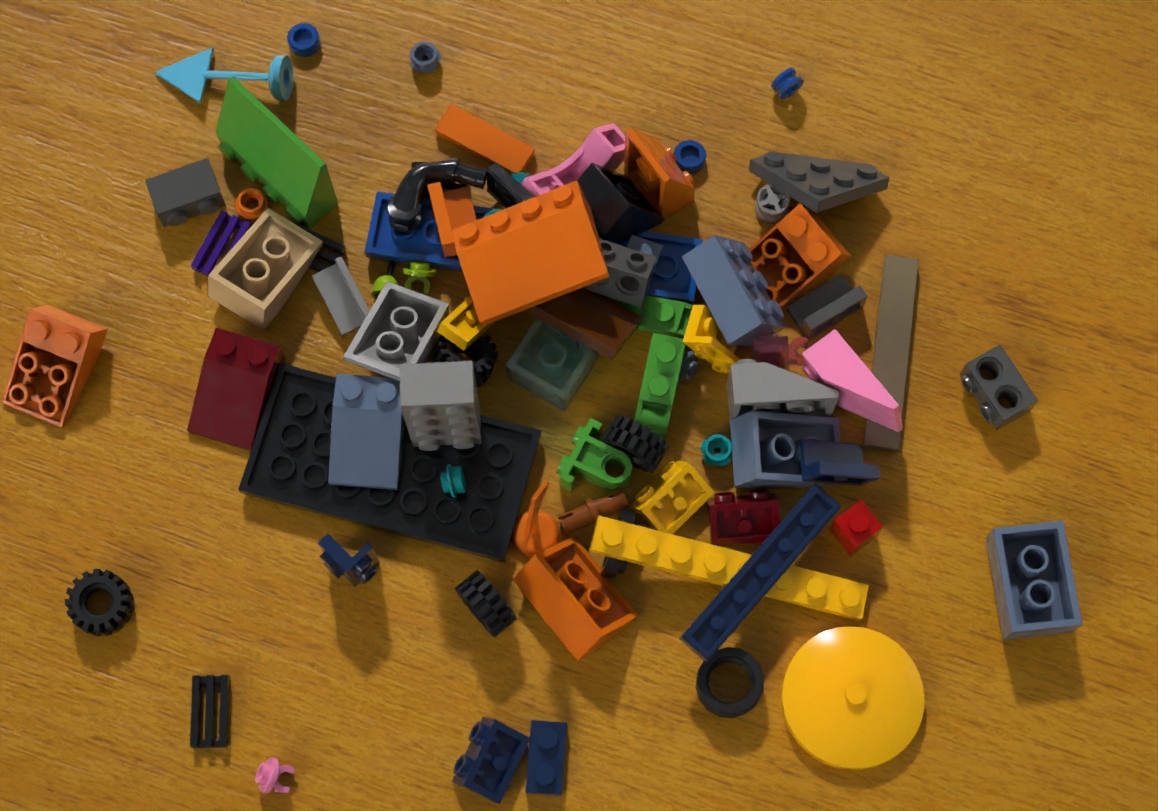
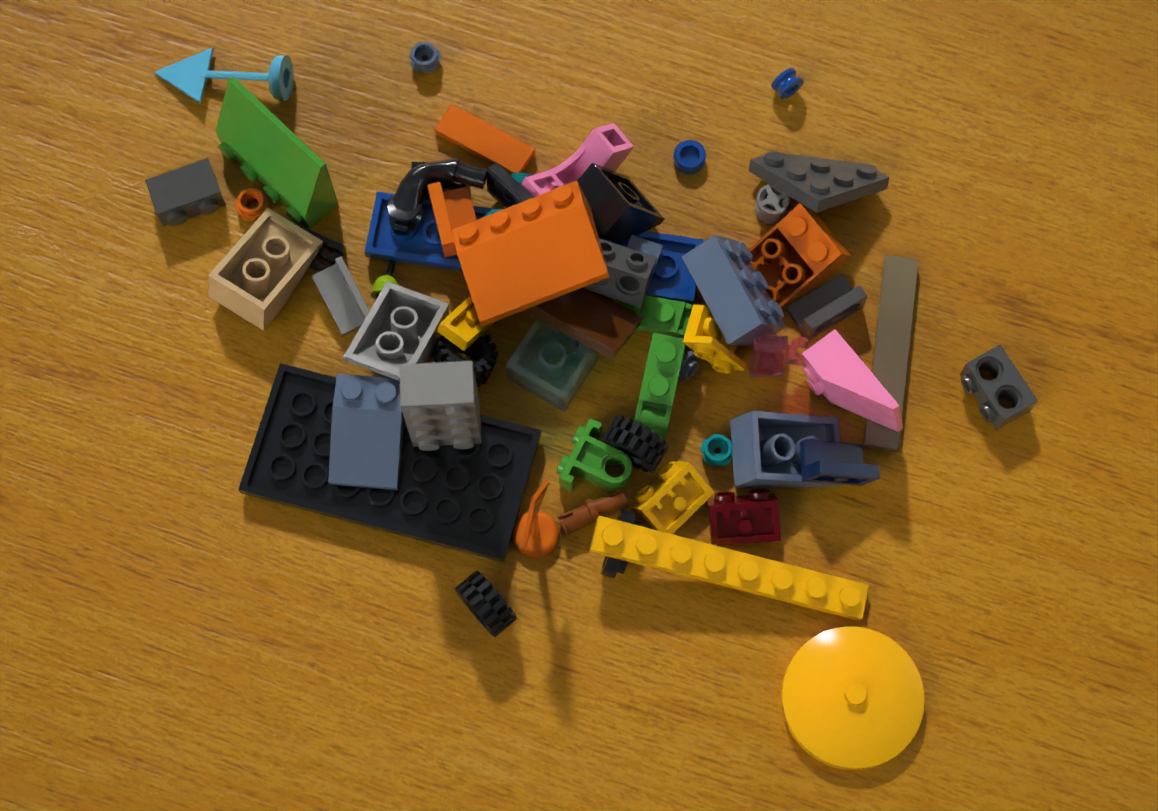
orange slope [2,305,108,427] -> none
black tyre [65,569,134,636] -> none
dark red slope [187,328,286,451] -> none
black tile [190,675,230,748] -> none
dark purple tile [191,210,252,276] -> none
bright pink plate [255,757,295,794] -> none
blue tile [287,23,321,57] -> none
dark blue bracket [318,533,380,587] -> none
lime plate [403,261,436,294] -> none
teal plate [440,464,466,498] -> none
dark blue bracket [452,717,531,804] -> none
orange slope [512,536,640,661] -> none
dark blue plate [525,720,567,796] -> none
orange slope [624,127,696,220] -> none
dark blue tile [679,483,842,663] -> none
black tyre [696,647,764,718] -> none
light grey slope [726,359,839,421] -> none
red brick [829,499,883,557] -> none
sand blue brick [985,521,1082,640] -> none

